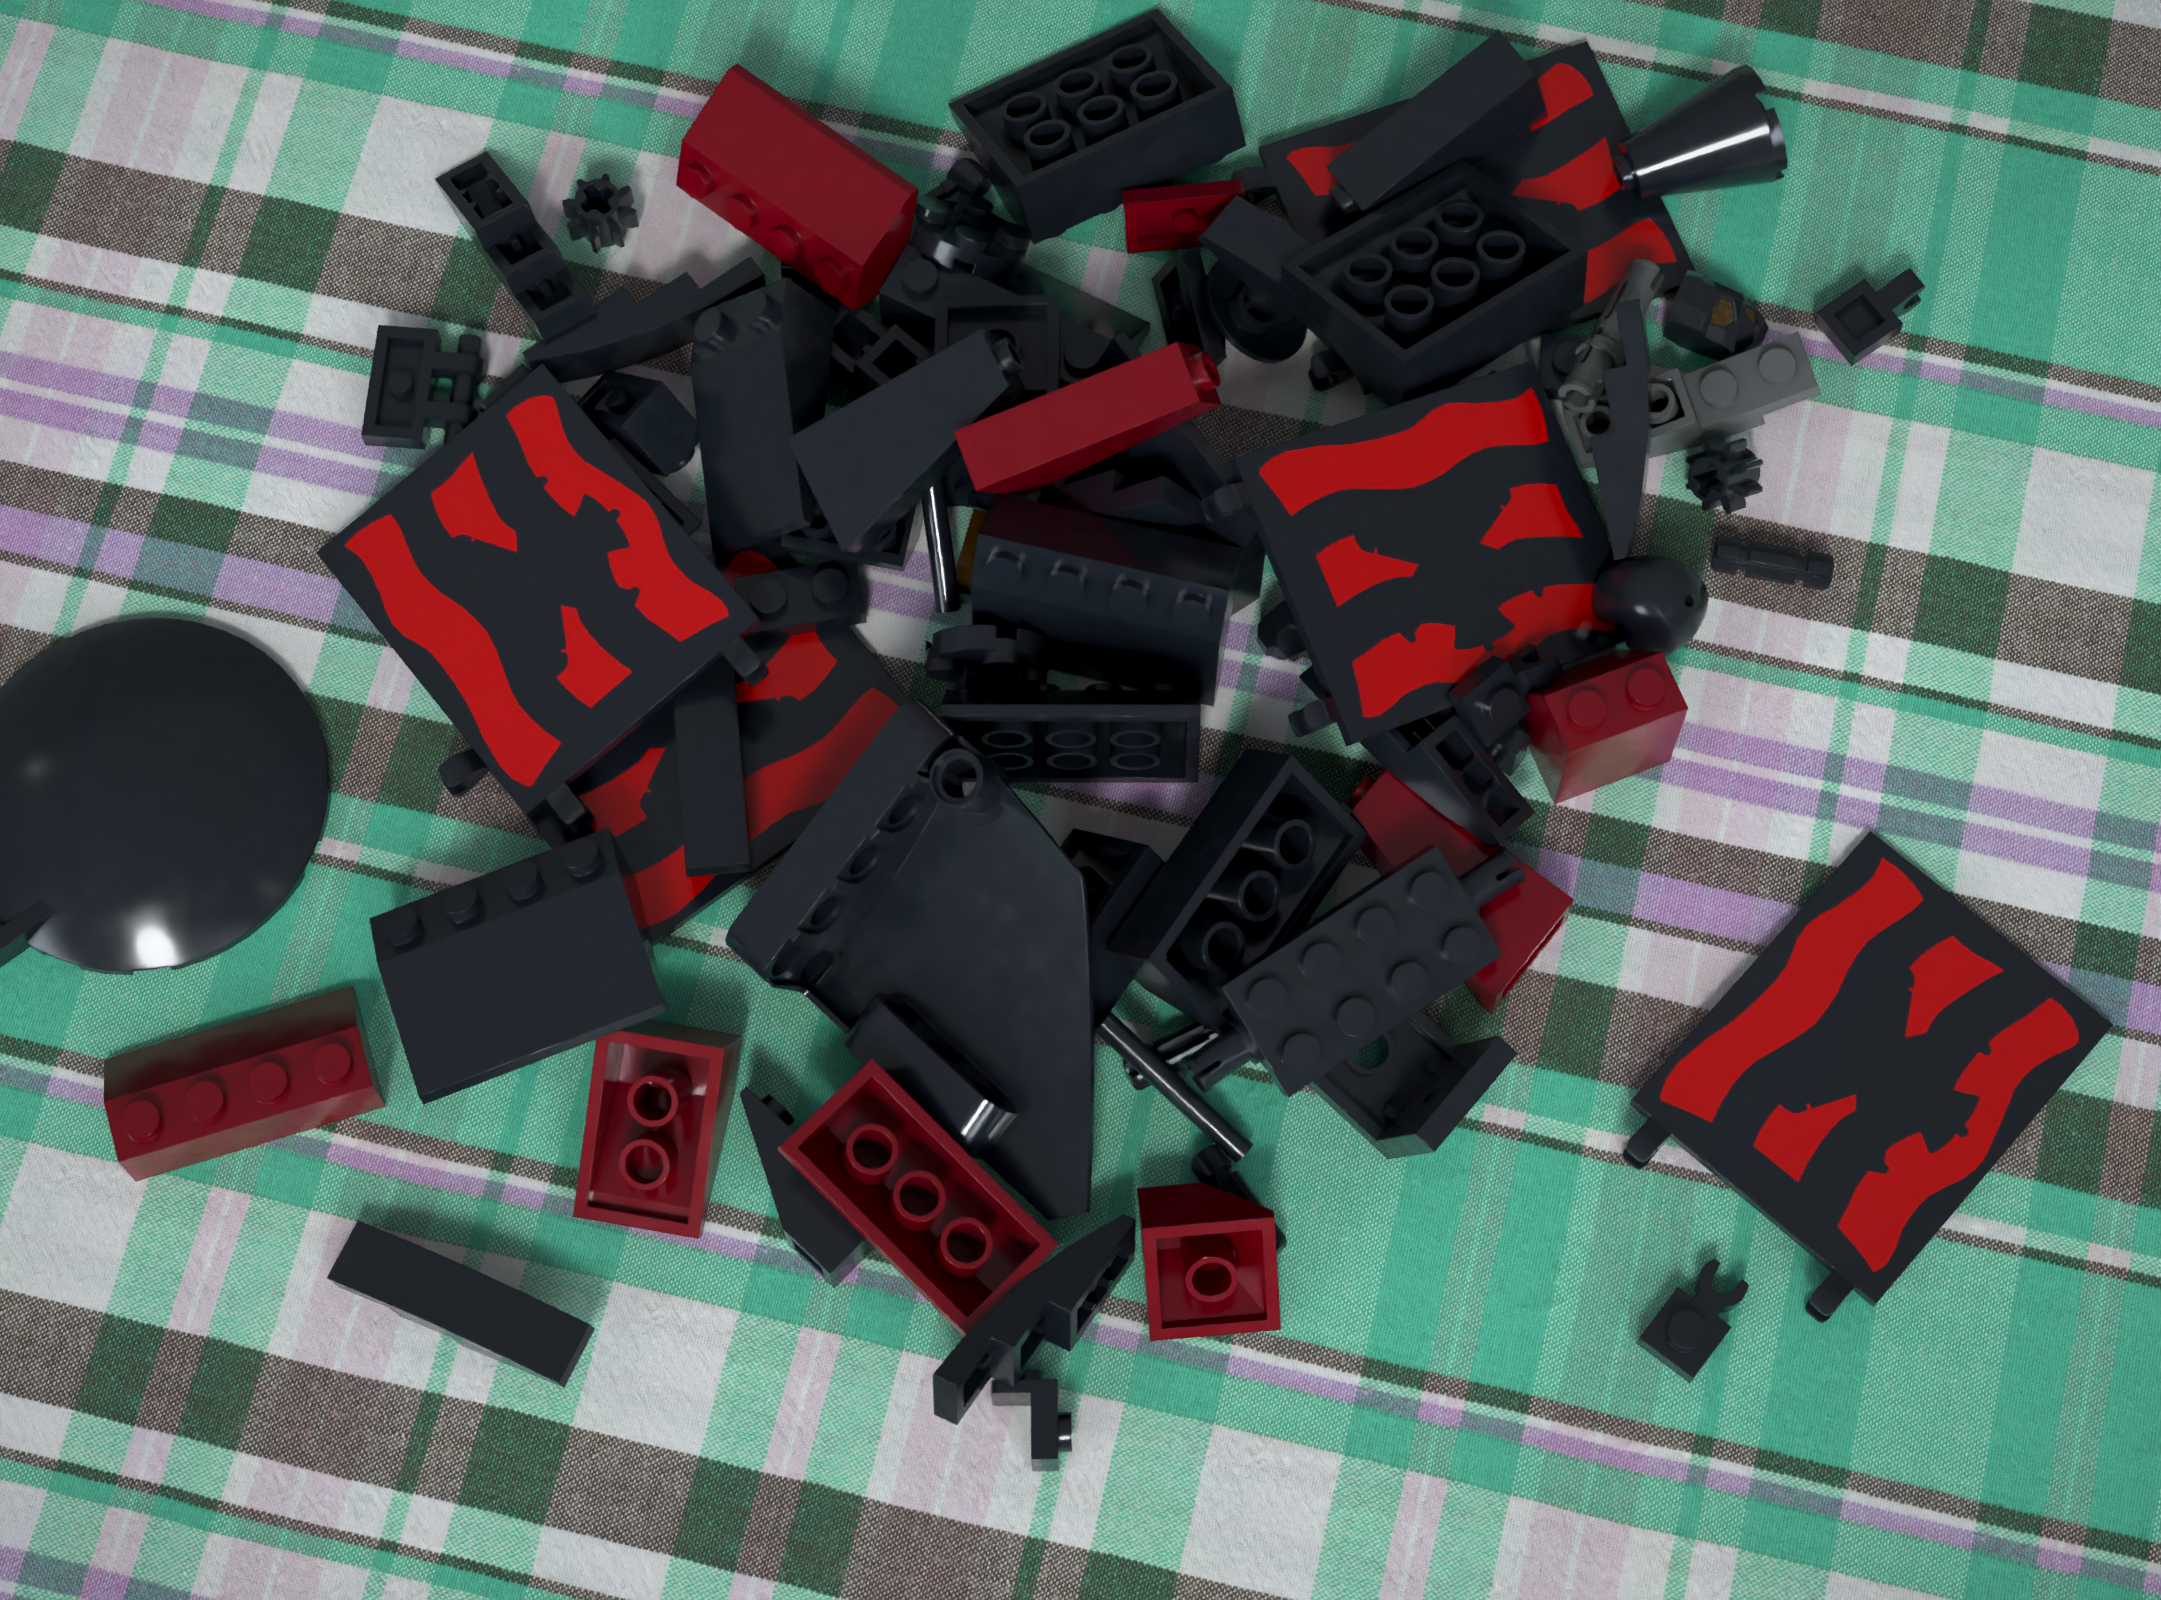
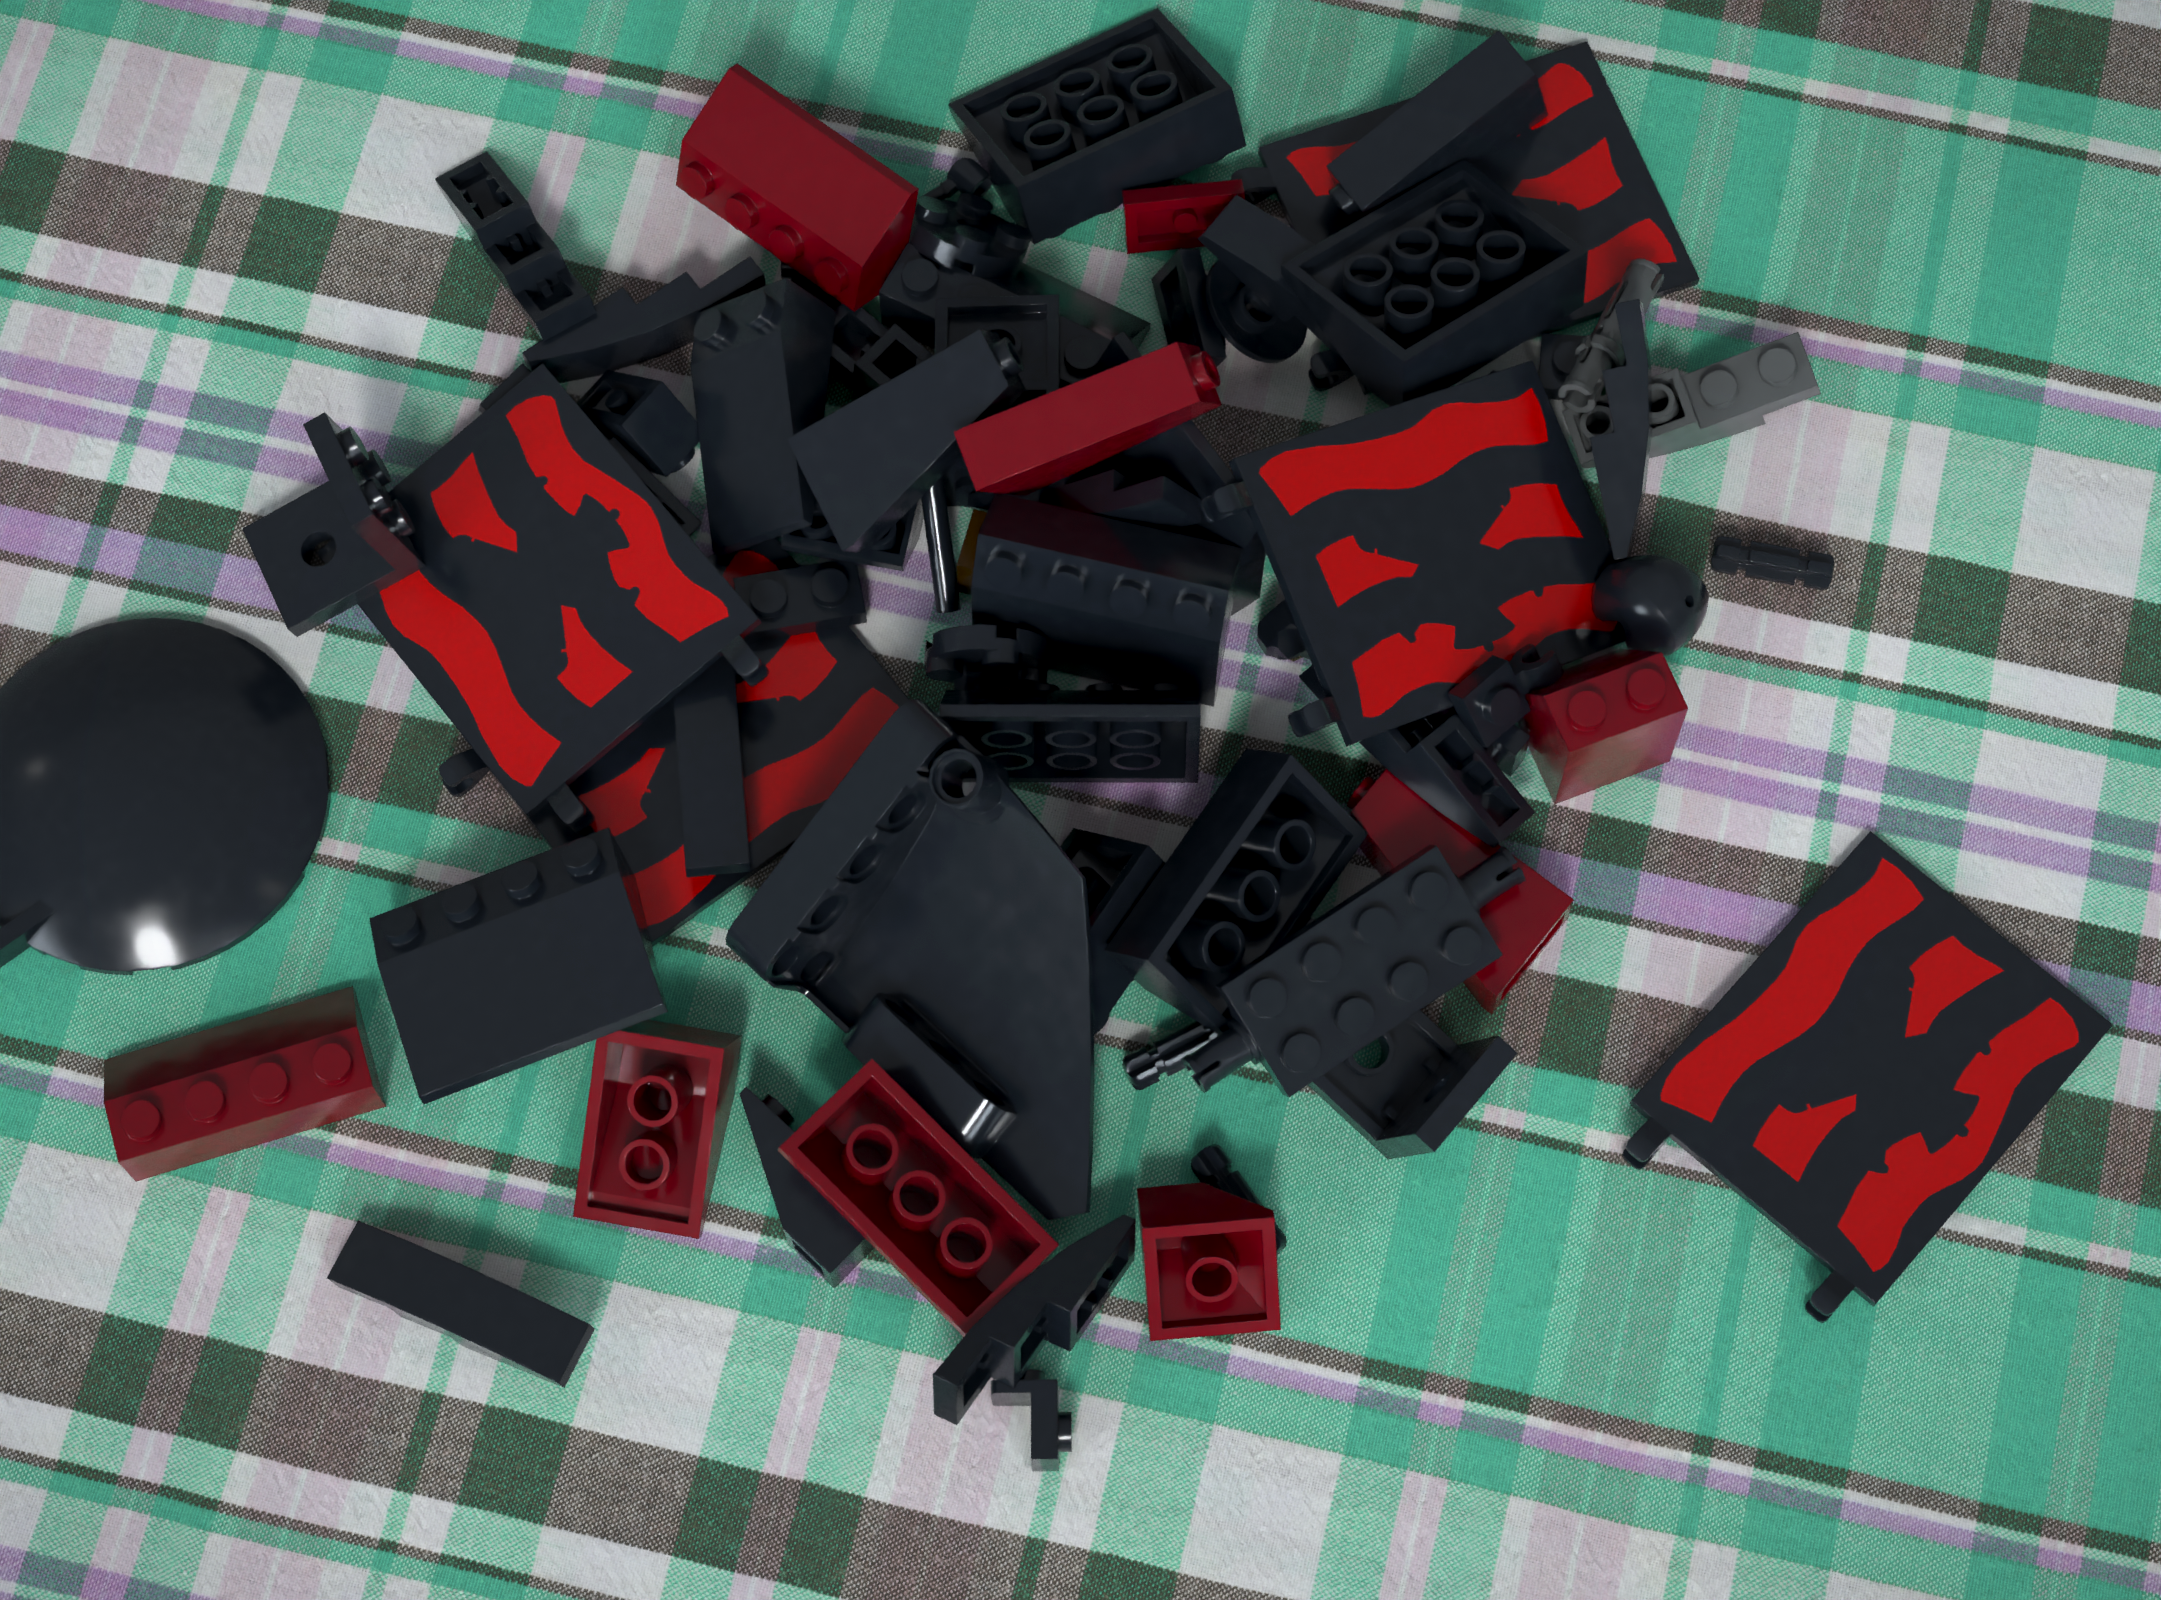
black plate [361,325,486,450] -> none
black gear [562,174,639,253] -> none
black bar [1094,1012,1253,1163] -> none
black cone [1611,64,1788,199] -> none
black plate [1636,1259,1748,1383] -> none
black rock [1662,270,1769,361] -> none
black gear [1685,435,1763,514] -> none
black plate [1814,269,1925,366] -> none
none -> black bracket [242,412,426,637]

